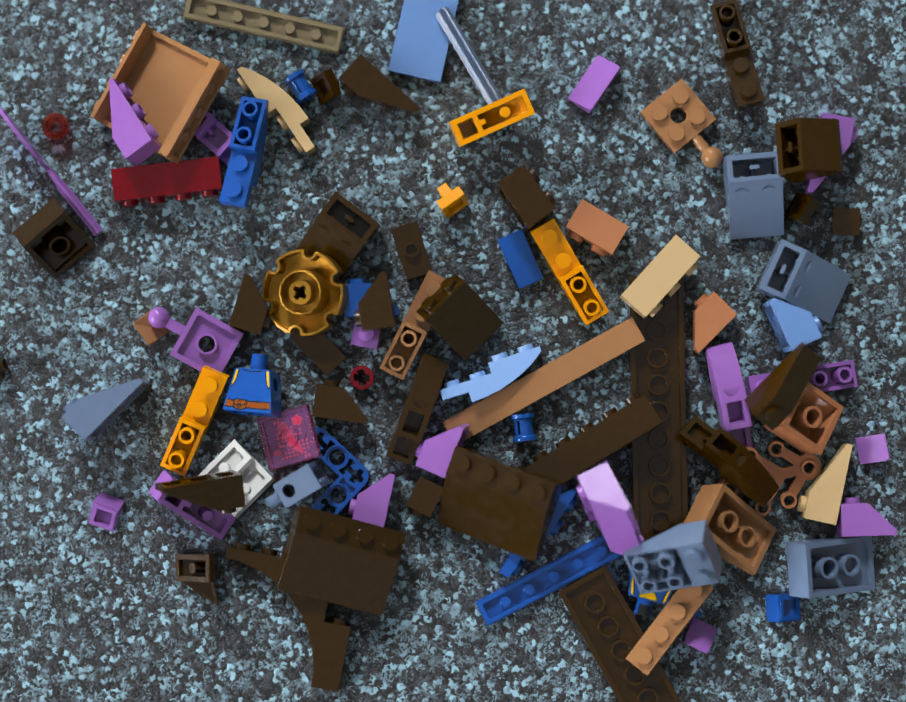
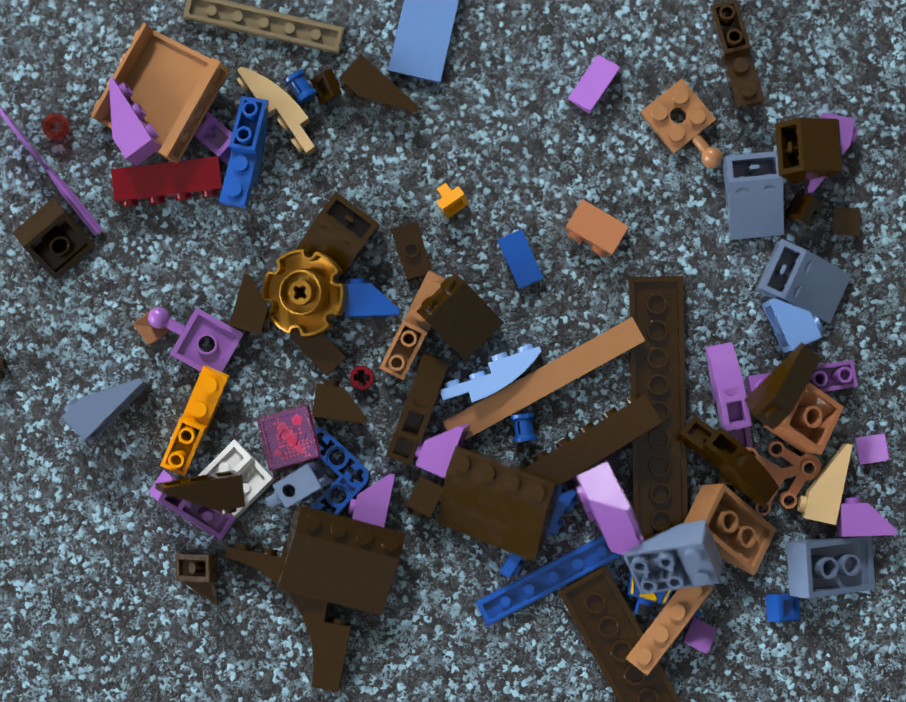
medium lavender slope [88,492,124,532] -> none
blue torso [223,354,281,418] -> none
medium lavender plate [350,323,381,350] -> none
dark brown slope [354,271,396,332] -> none
sand blue axle [435,7,502,104] -> none
light orange slope [448,89,535,147] -> none
dark brown brick [496,164,556,233] -> none
light orange slope [529,217,609,326] -> none
tan brick [620,235,700,319] -> none
nougat slope [692,291,737,354] -> none

